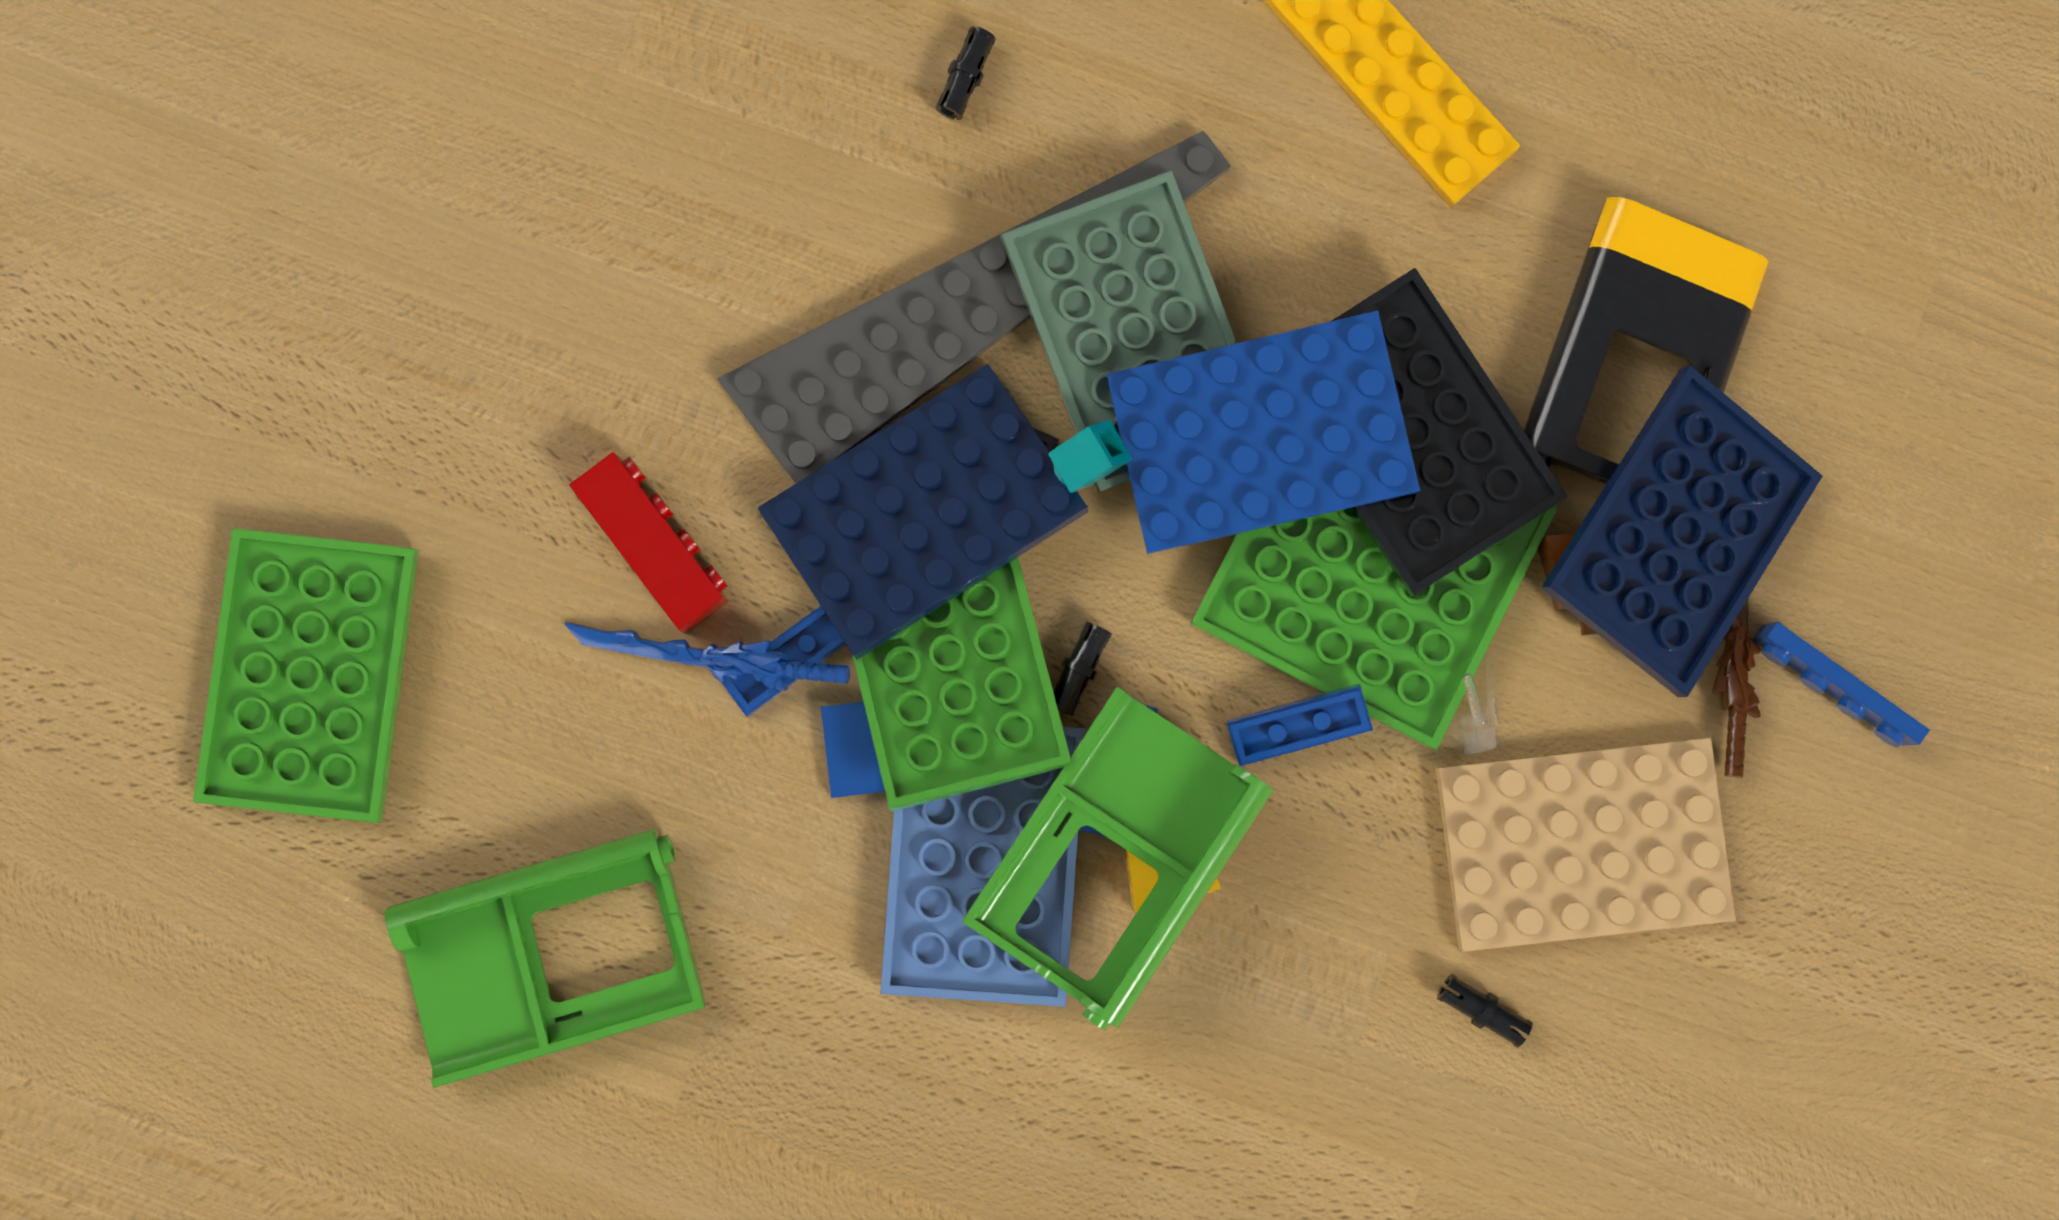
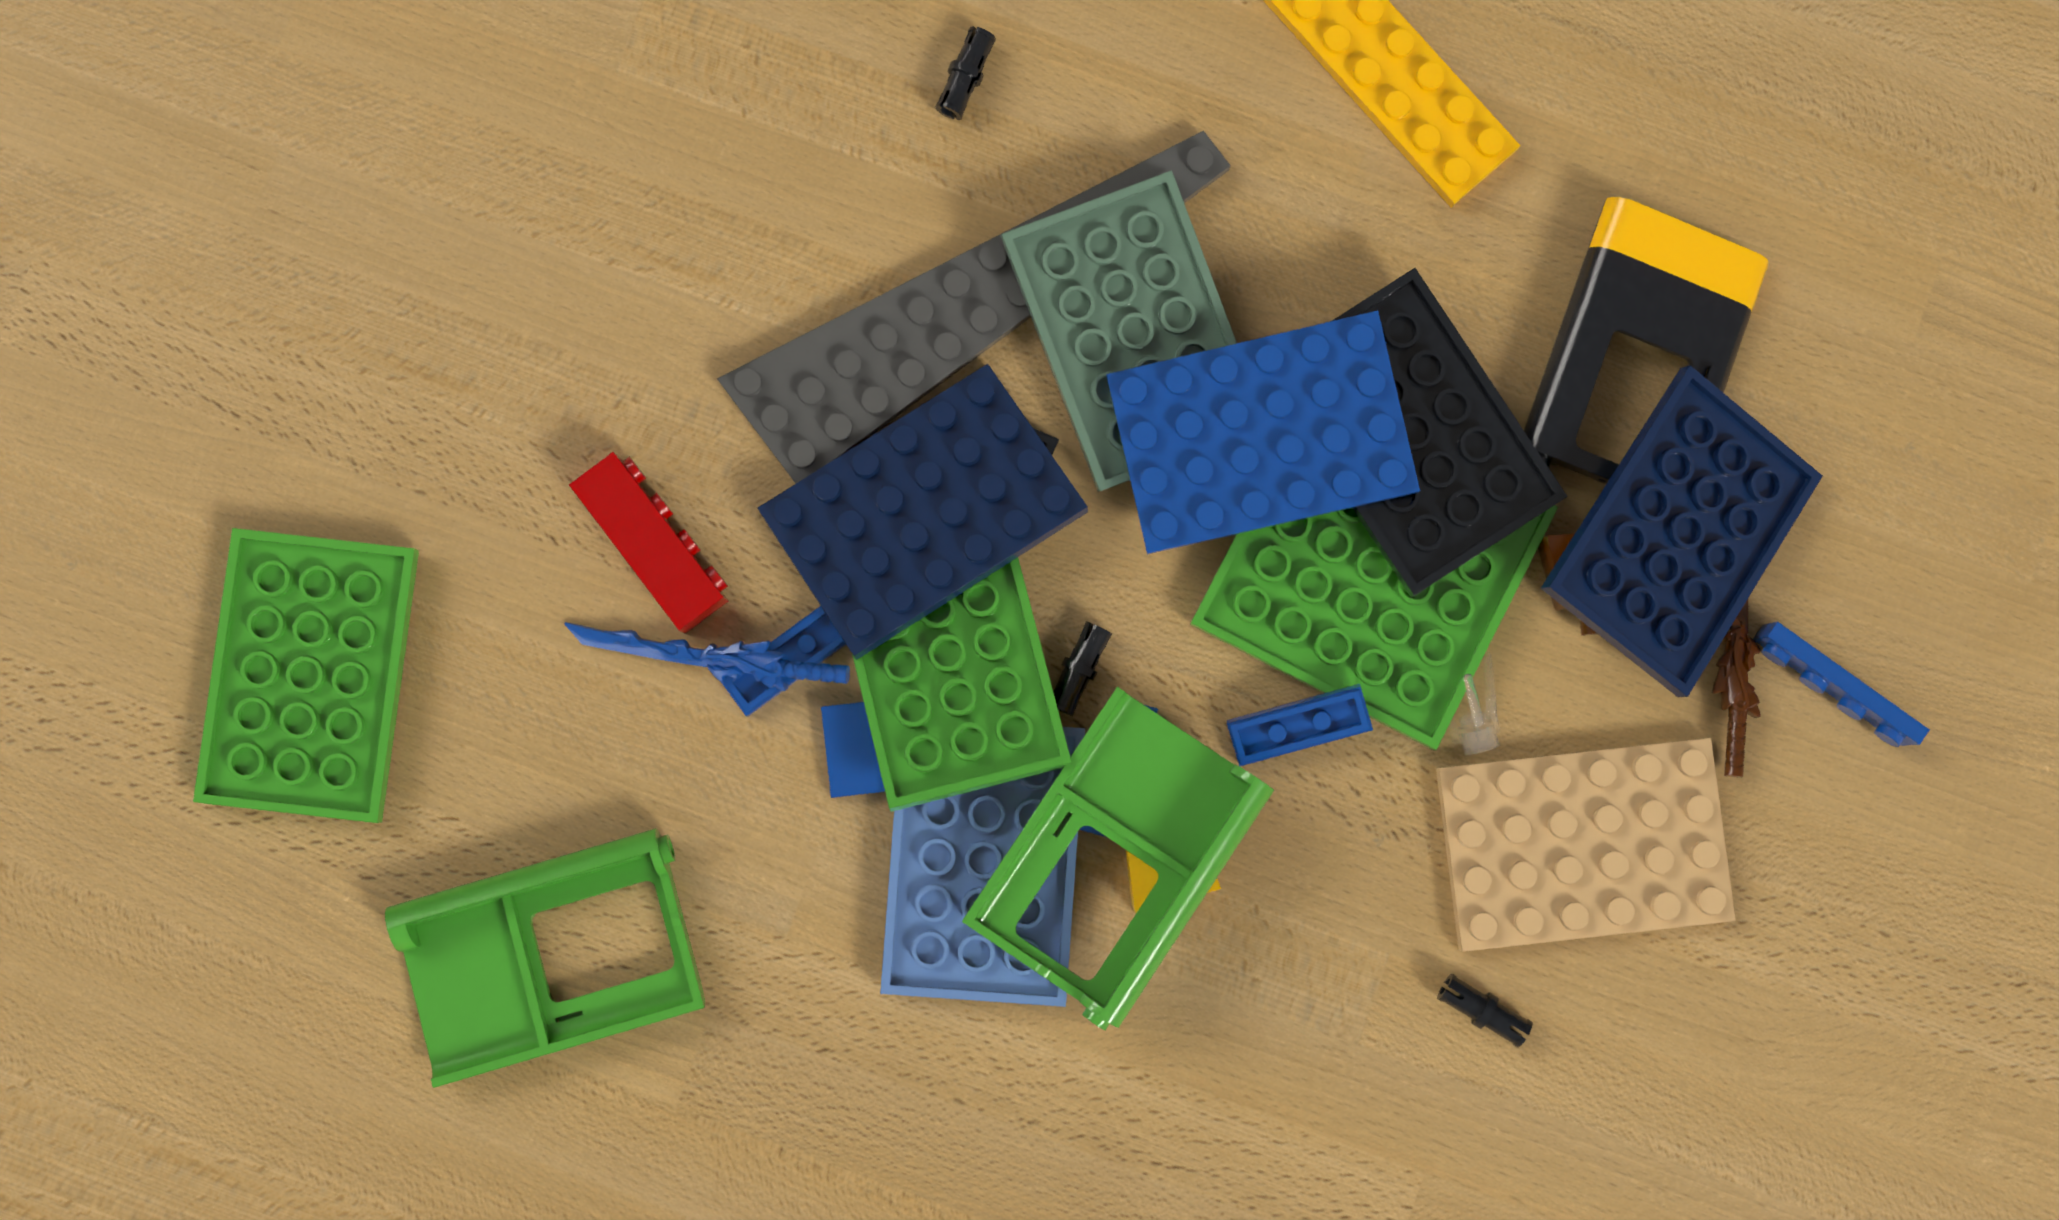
teal brick [1048,419,1132,493] -> none

